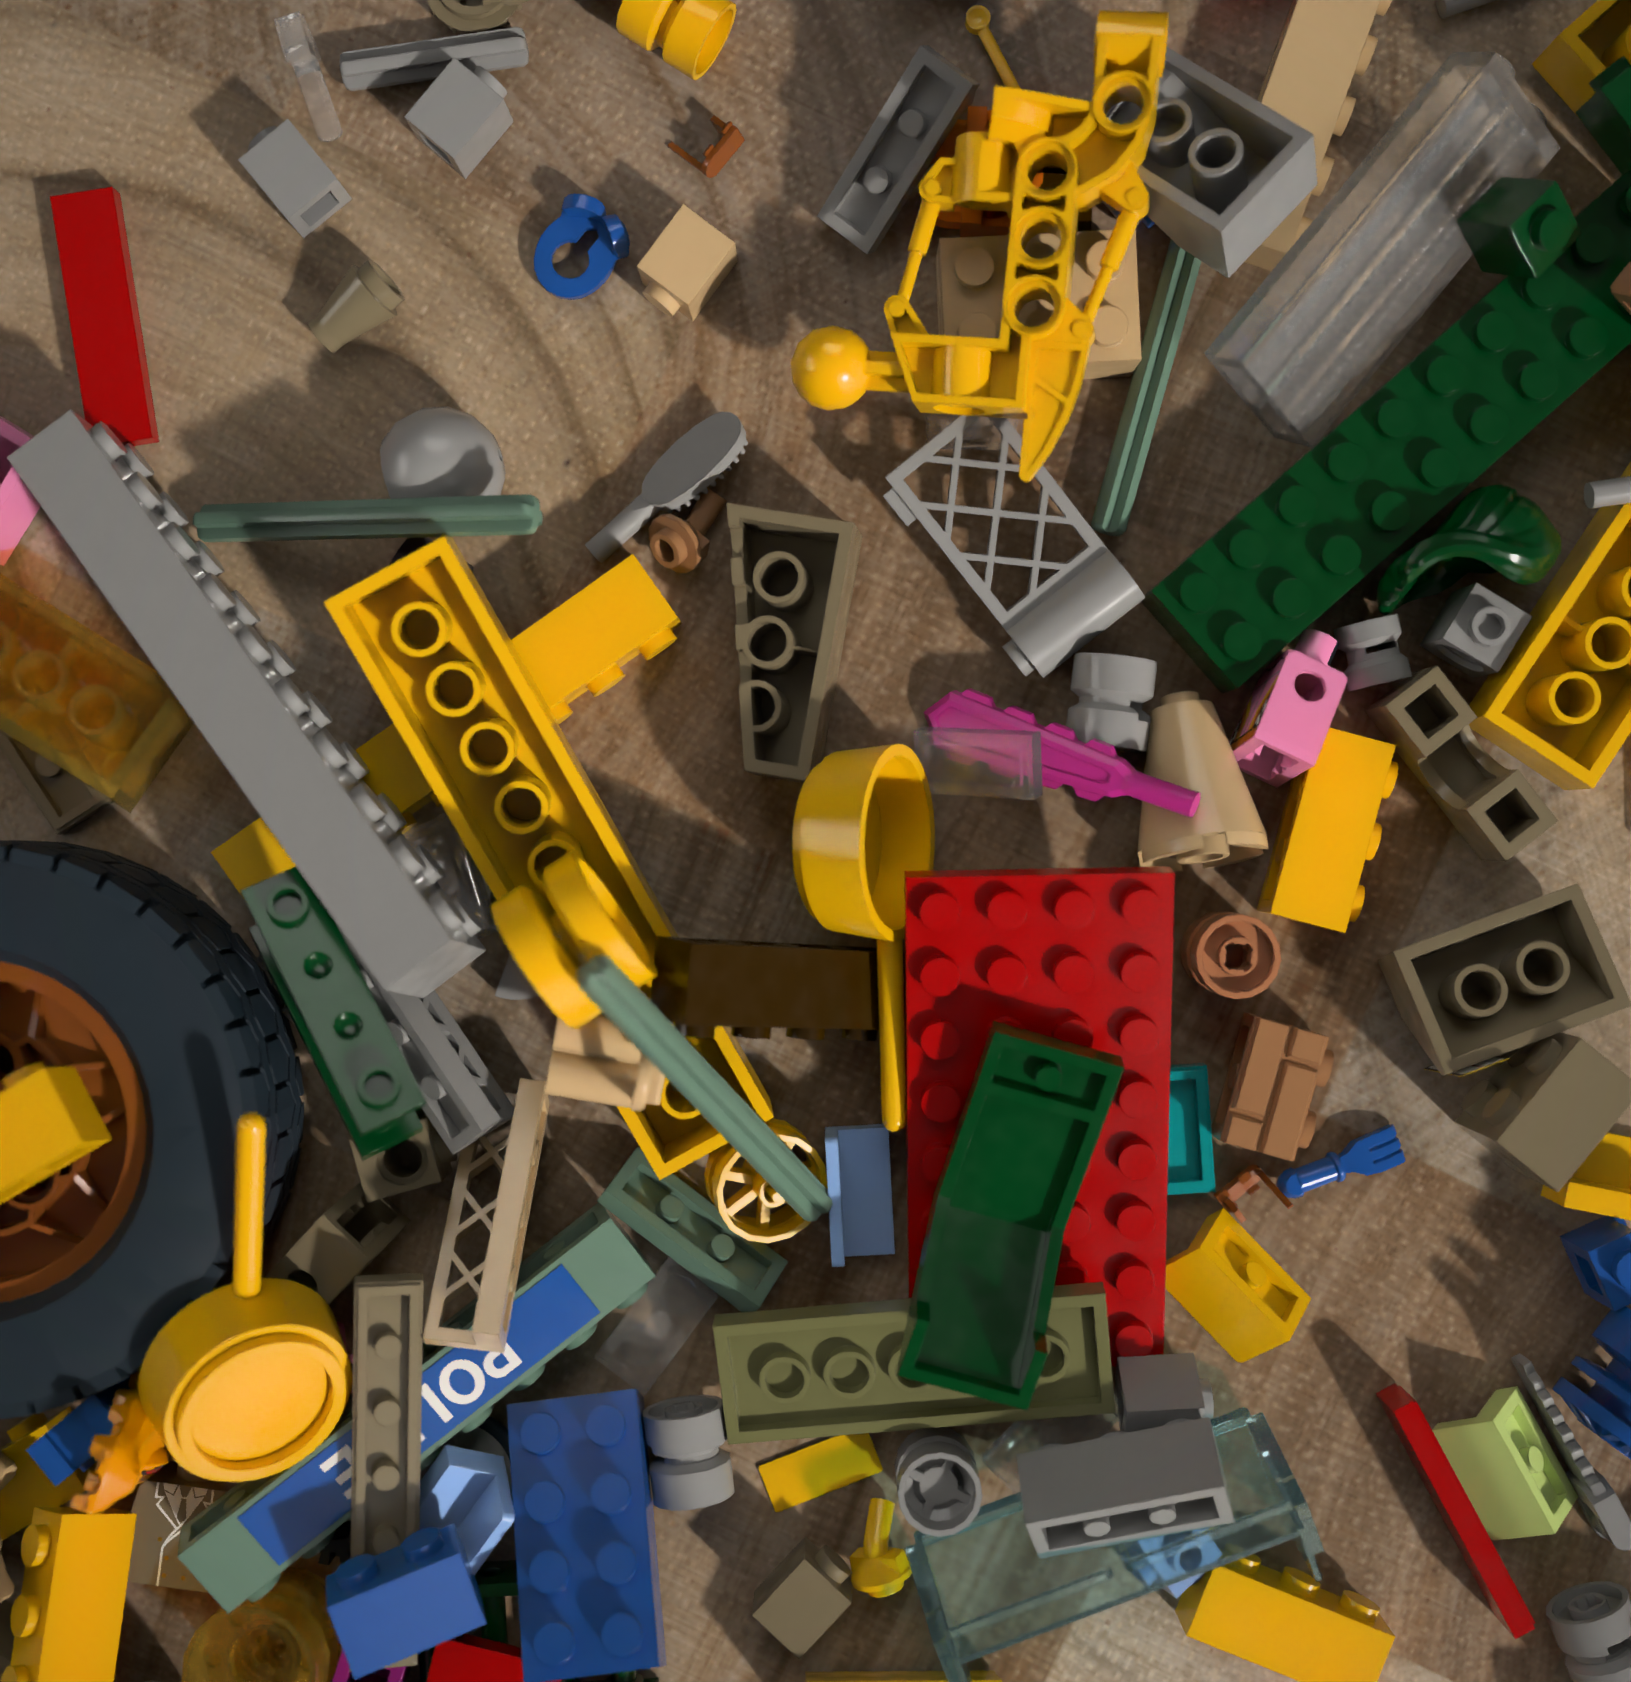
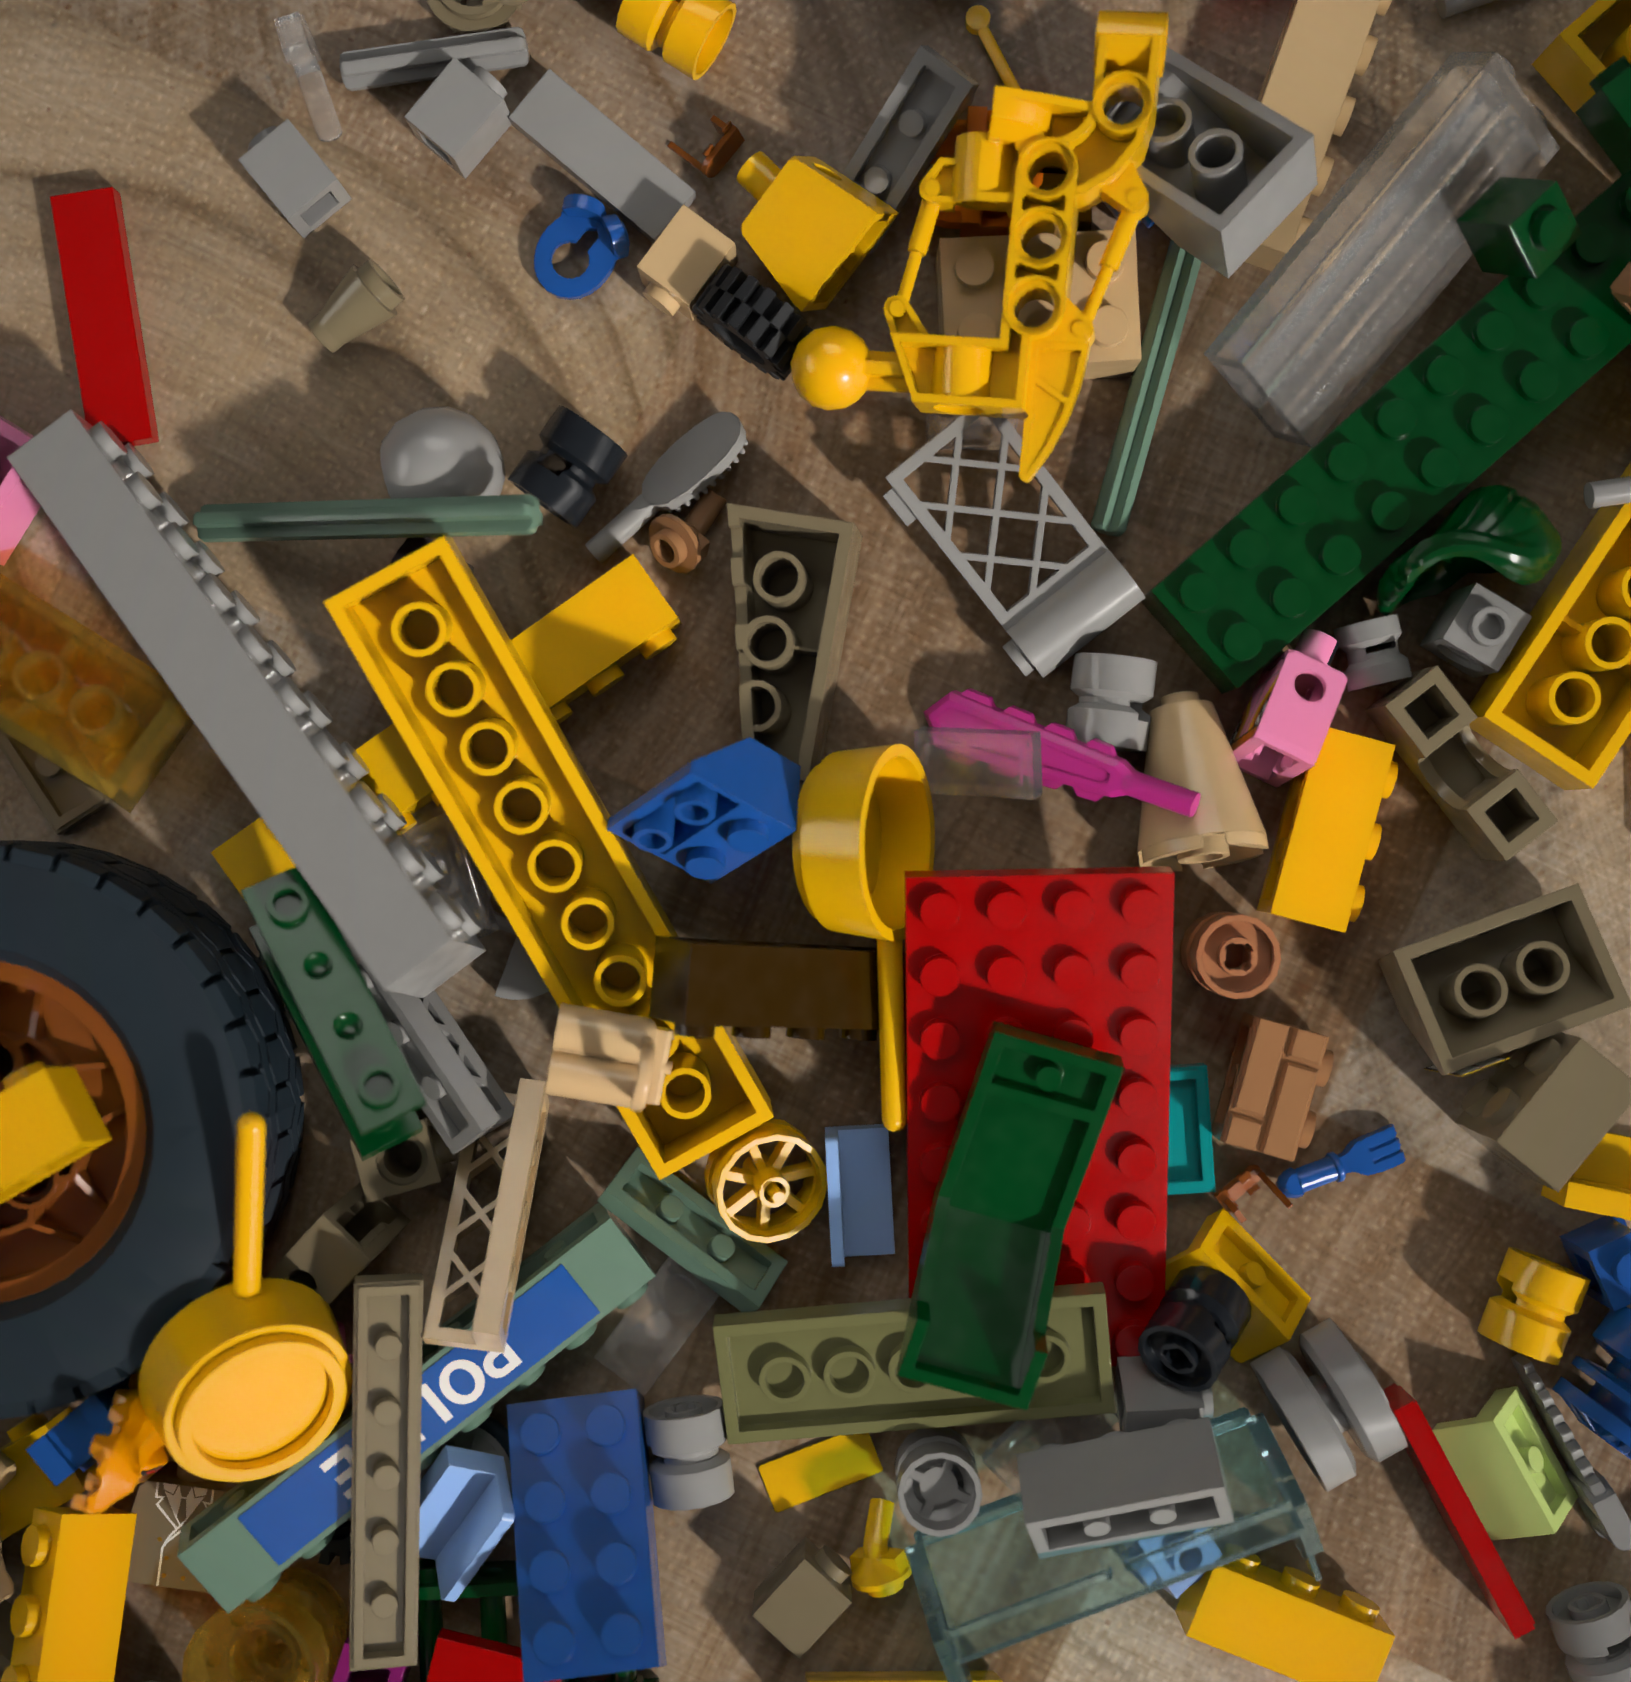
blue brick [326,1523,486,1680] -> none
yellow wheel [491,849,657,1030] -> none
sand green axle [576,955,832,1222] -> none
none -> light grey tile [508,69,697,244]
none -> black wheel [508,405,628,529]
none -> blue slope [607,737,801,884]
none -> black tyre [692,264,813,381]
none -> yellow torso [736,151,899,312]
none -> black wheel [1138,1266,1251,1392]
none -> light grey wheel [1250,1318,1408,1492]
none -> yellow wheel [1477,1246,1591,1365]

